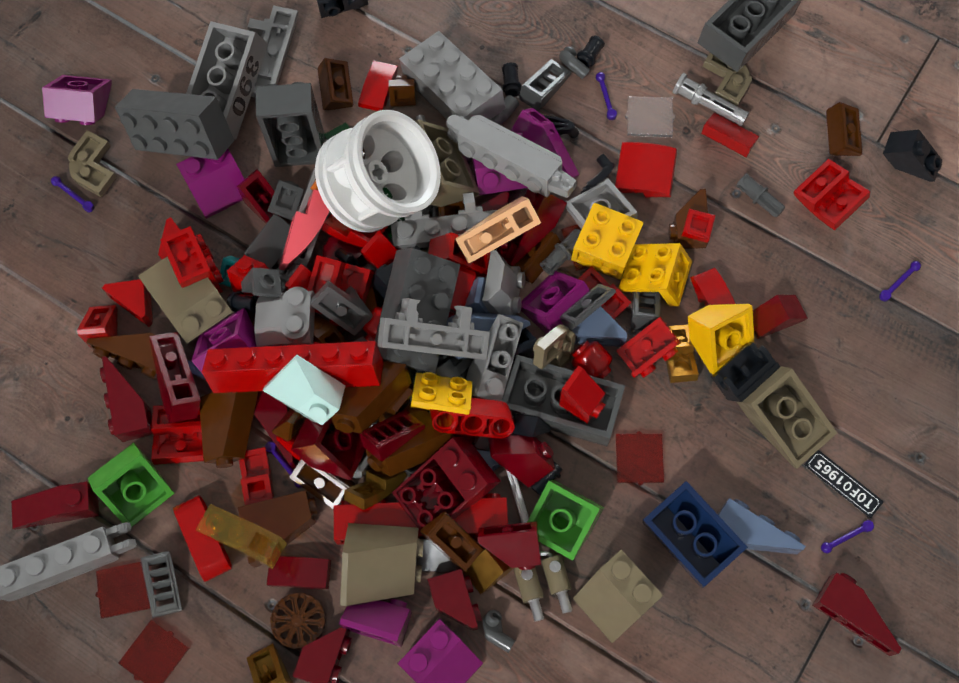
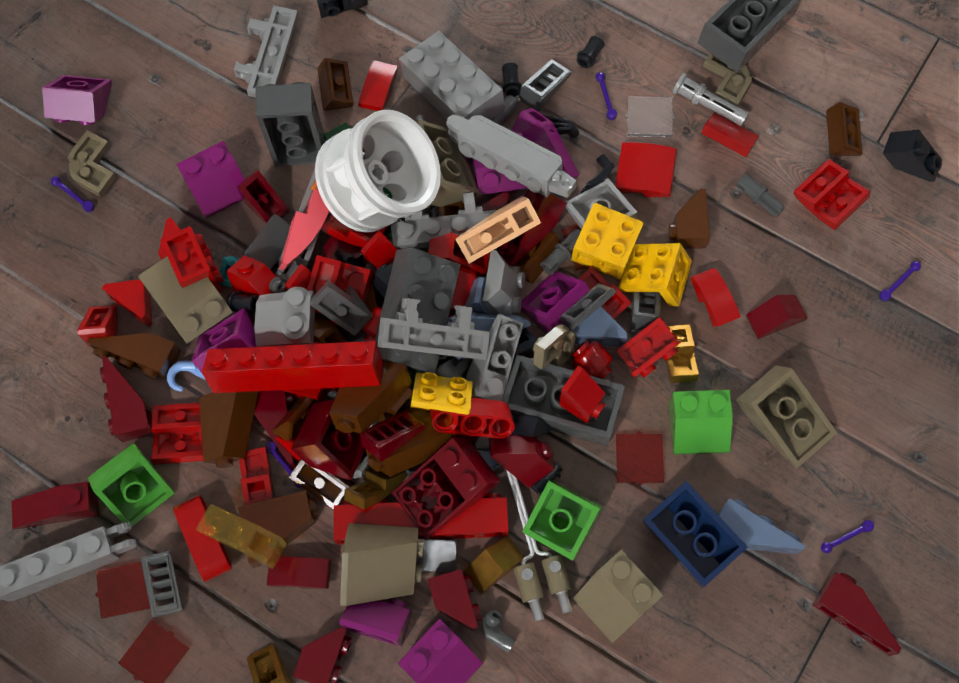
dark grey brick [115,89,235,160] -> none
dark red slope [149,332,201,423] -> none
light grey brick [186,21,268,140] -> none
dark grey bracket [241,267,282,297] -> none
light aqua slope [263,355,345,425] -> none
dark grey bracket [268,180,304,220] -> none
reddish brown wheel [270,593,326,649] -> none
reddish brown tile [389,75,416,106] -> none
reddish brown slope [419,512,484,572] -> none
dark red slope [477,521,541,570] -> none
dark grey arm [559,46,590,79] -> none
red tile [682,208,716,243] -> none
yellow slope [688,304,754,374] -> none
black hinge [711,342,780,402] -> none
black sticker [804,450,884,519] -> none
none -> bright green slope [669,390,732,455]

